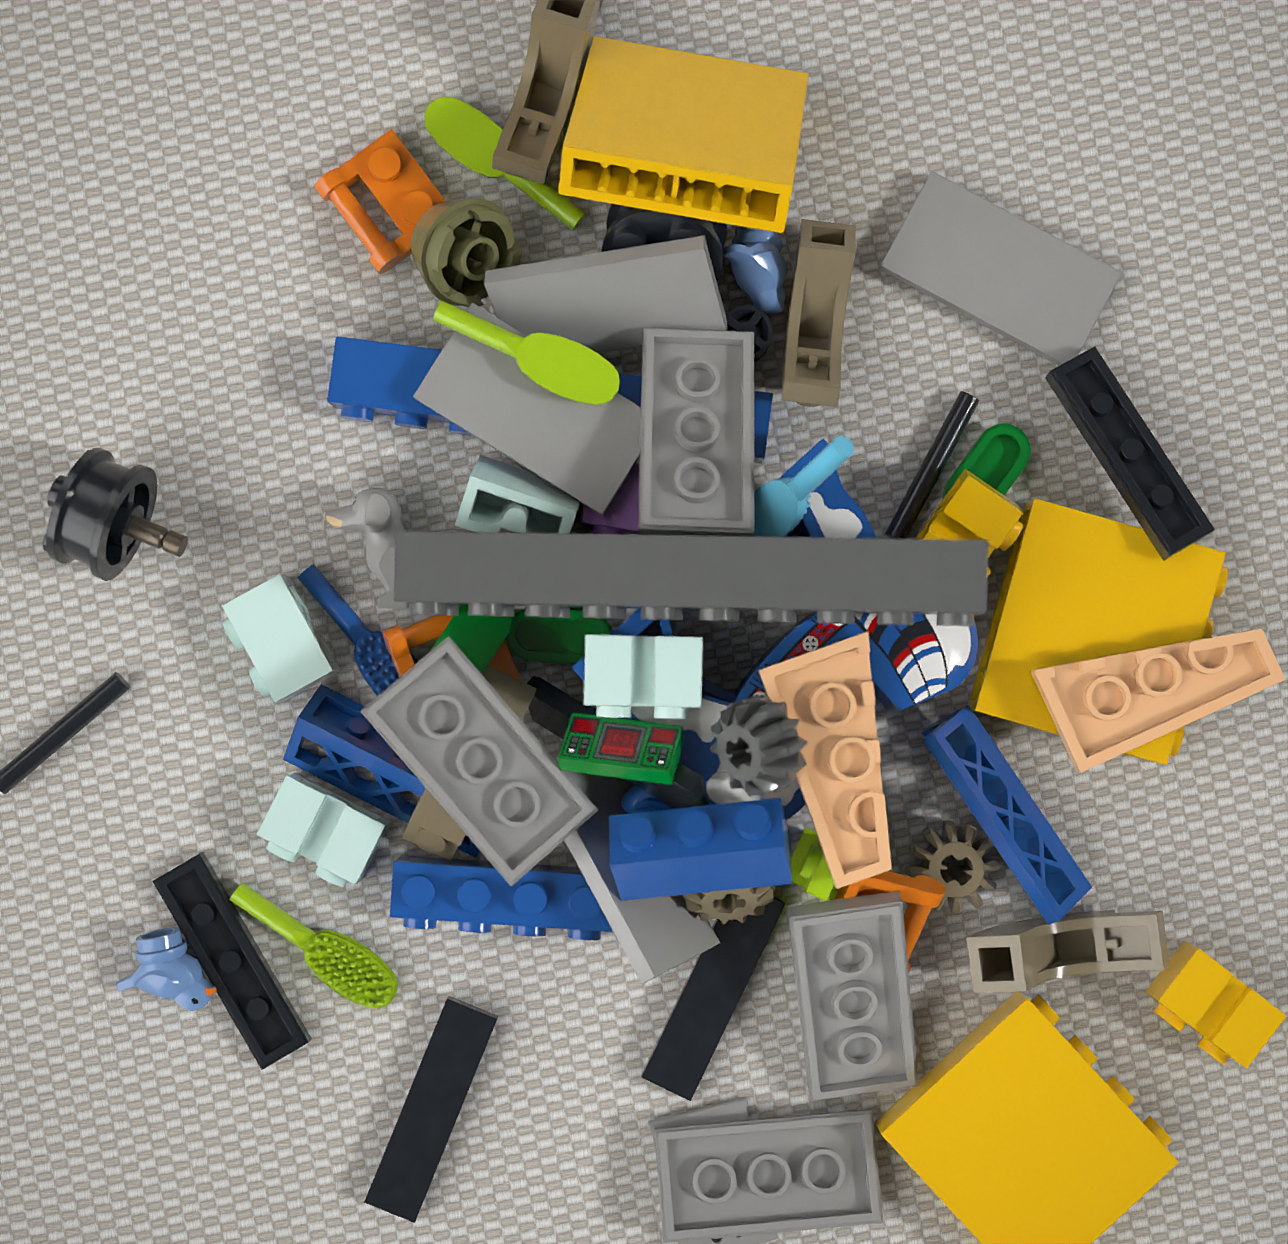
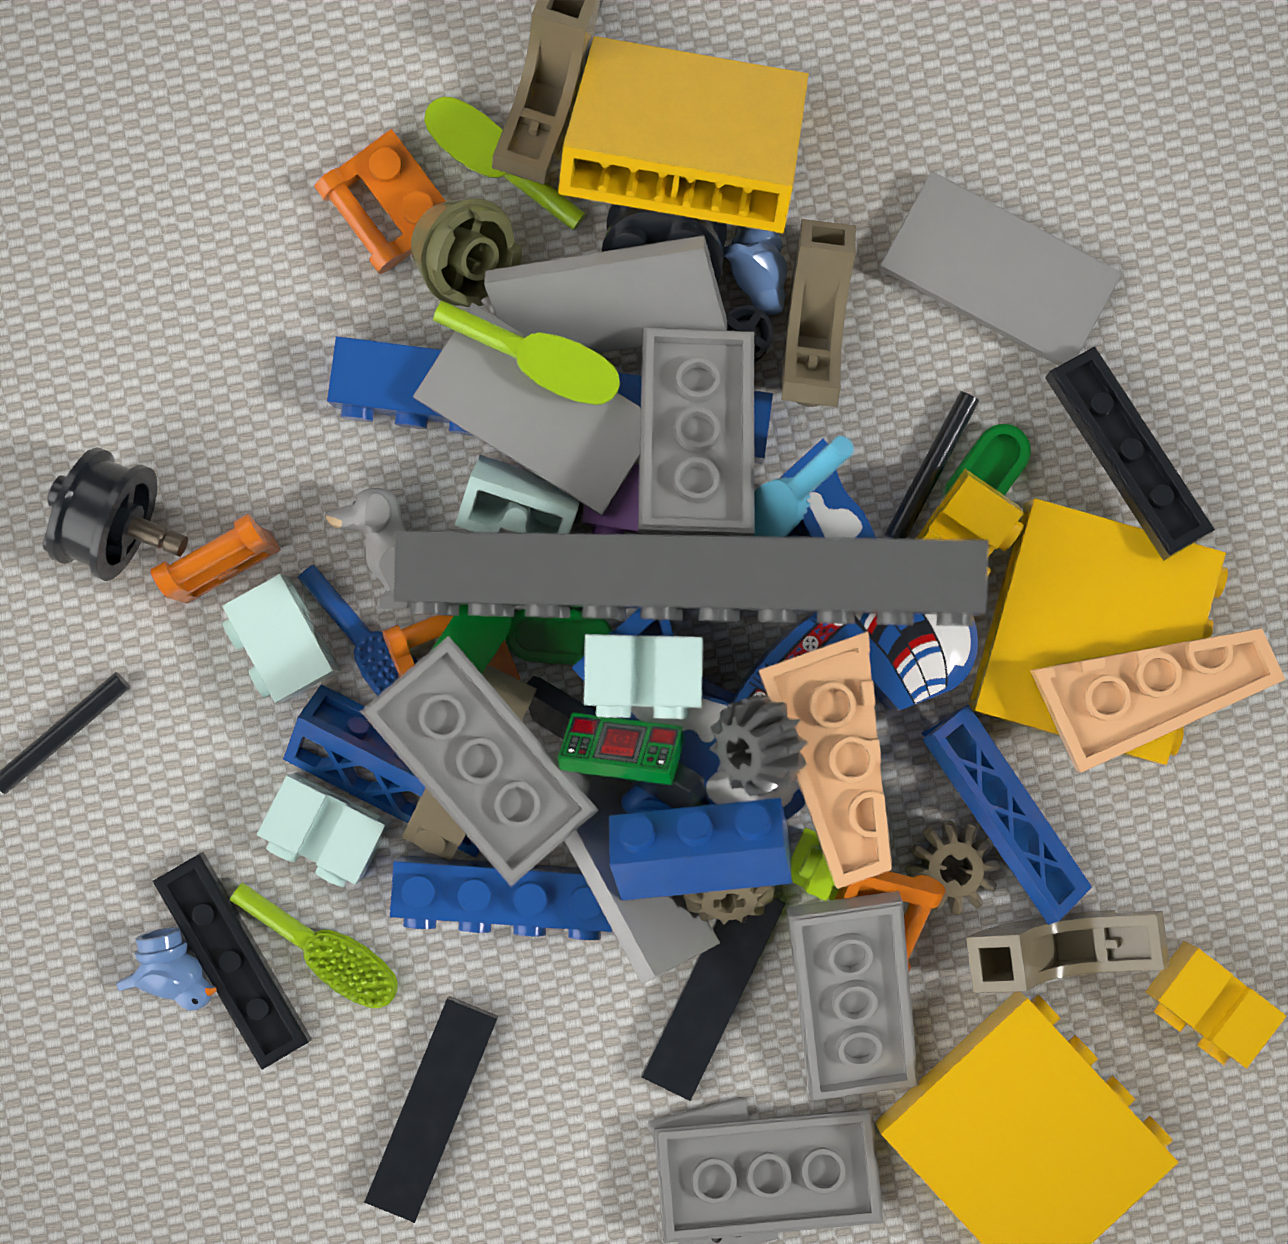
none -> orange plate [150,513,281,604]

